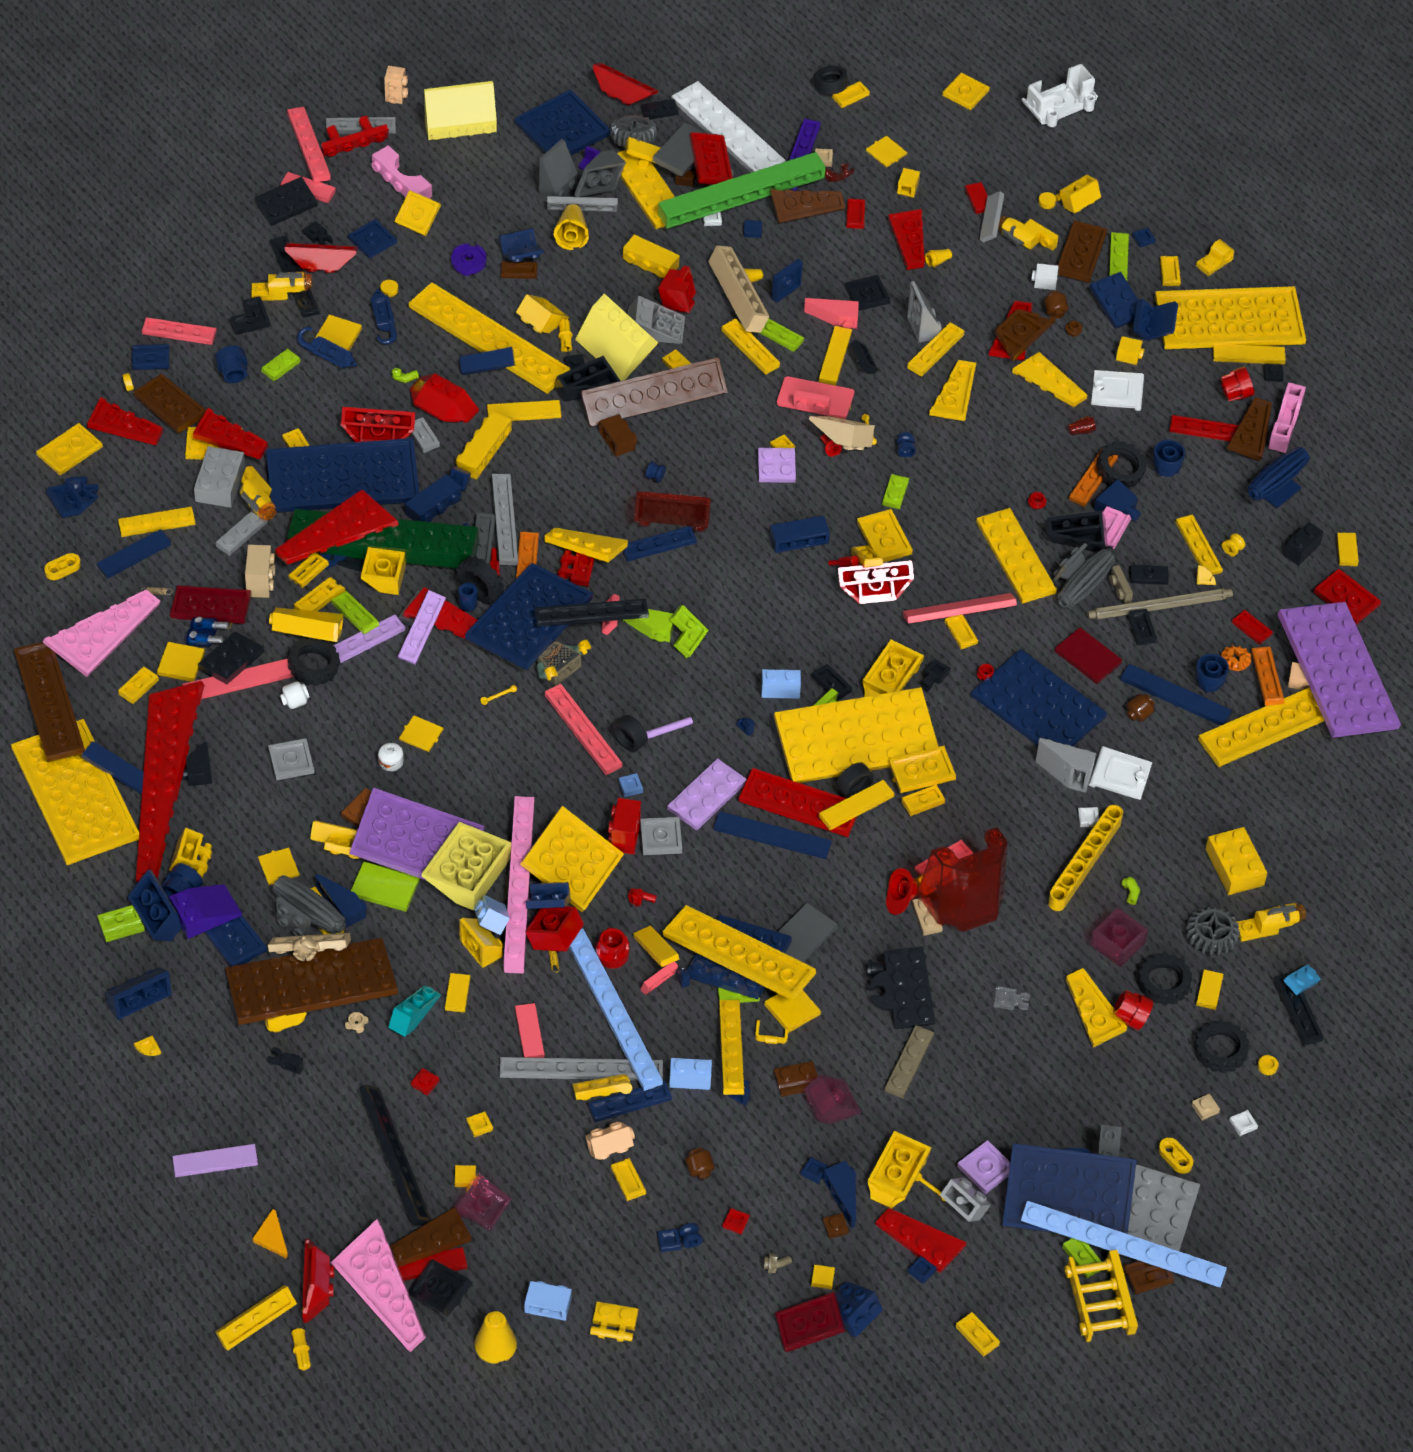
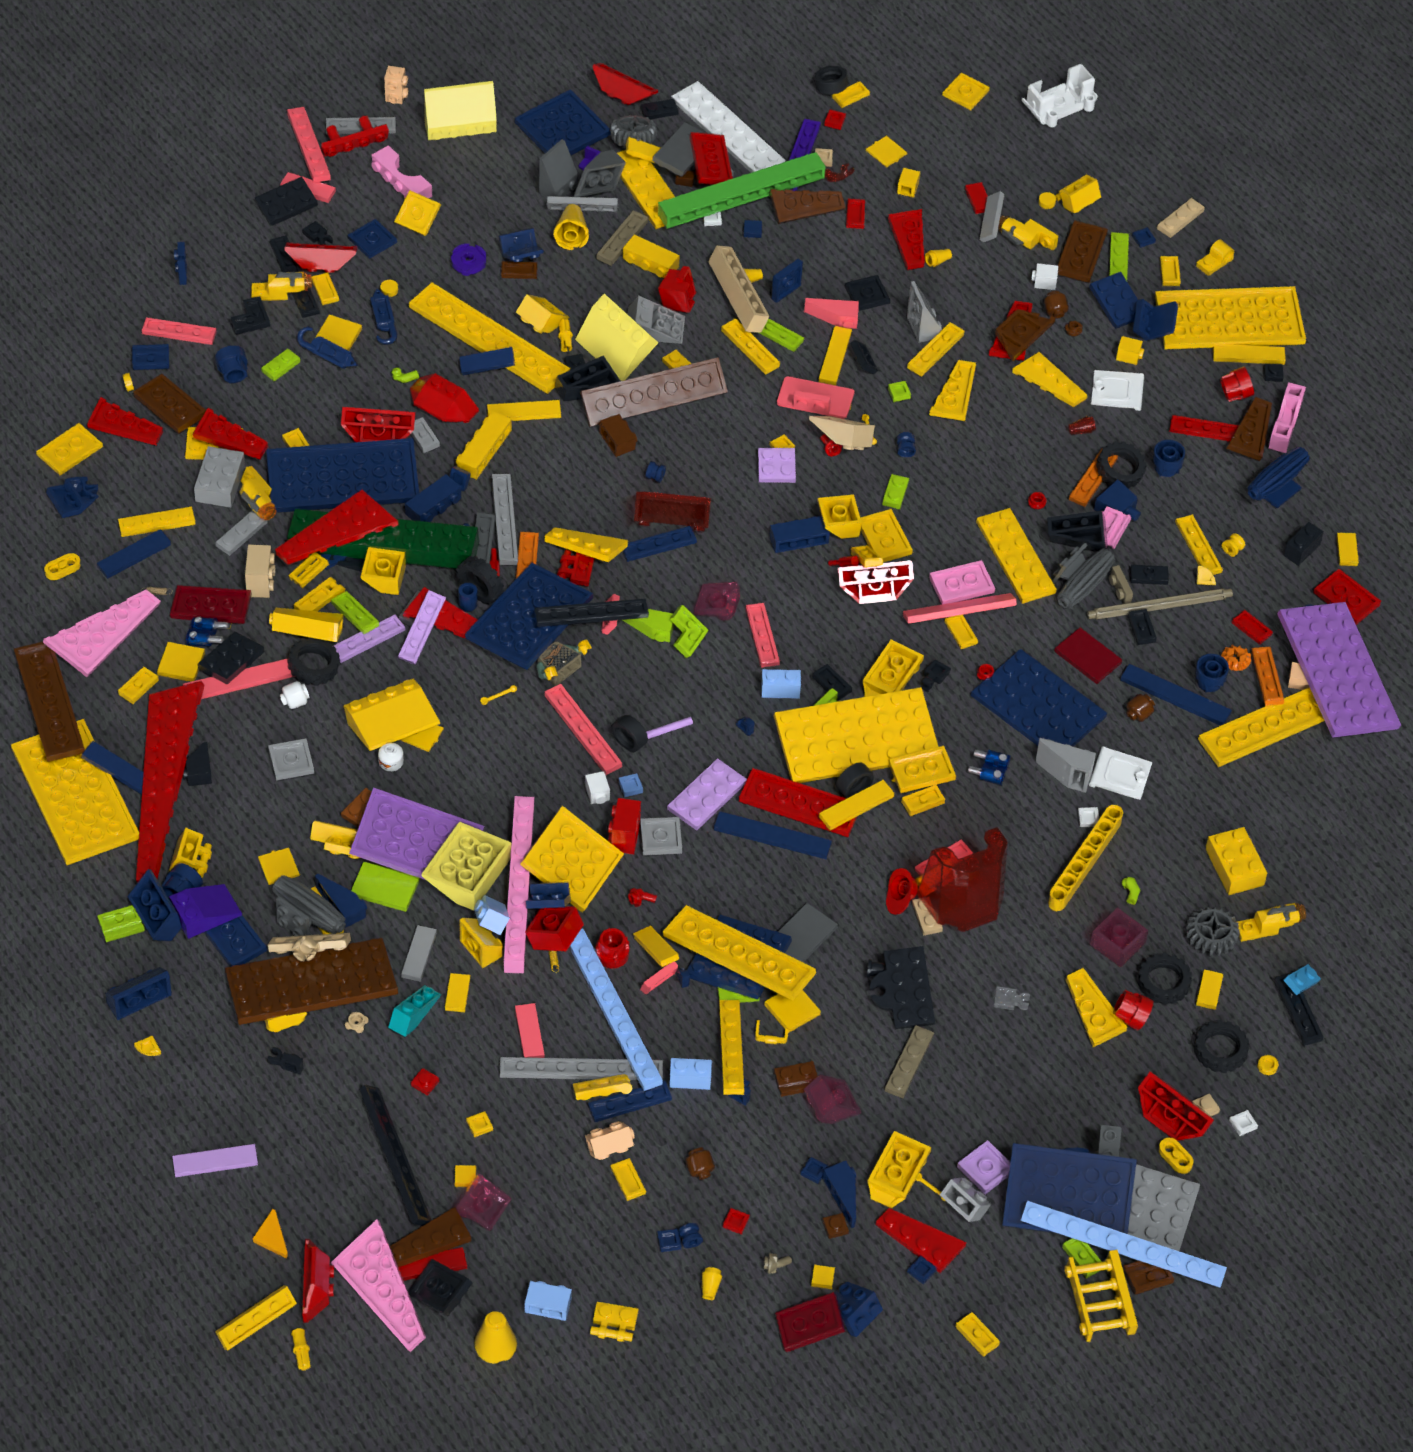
none -> dark blue plate [174,242,187,285]
none -> yellow tile [311,272,339,305]
none -> yellow slope [344,678,440,751]
none -> light grey tile [401,925,437,982]
none -> white brick [585,771,610,804]
none -> dark tan plate [597,210,648,266]
none -> clear pink slope [694,582,740,620]
none -> yellow cone [702,1267,722,1300]
none -> coral tile [745,603,780,668]
none -> yellow slope [817,495,862,539]
none -> red plate [825,110,846,130]
none -> lime plate [888,381,911,402]
none -> bright pink plate [929,560,995,604]
none -> clear blue piece [968,749,1011,786]
none -> red wedge [1138,1072,1214,1141]
none -> tan plate [1157,198,1205,238]

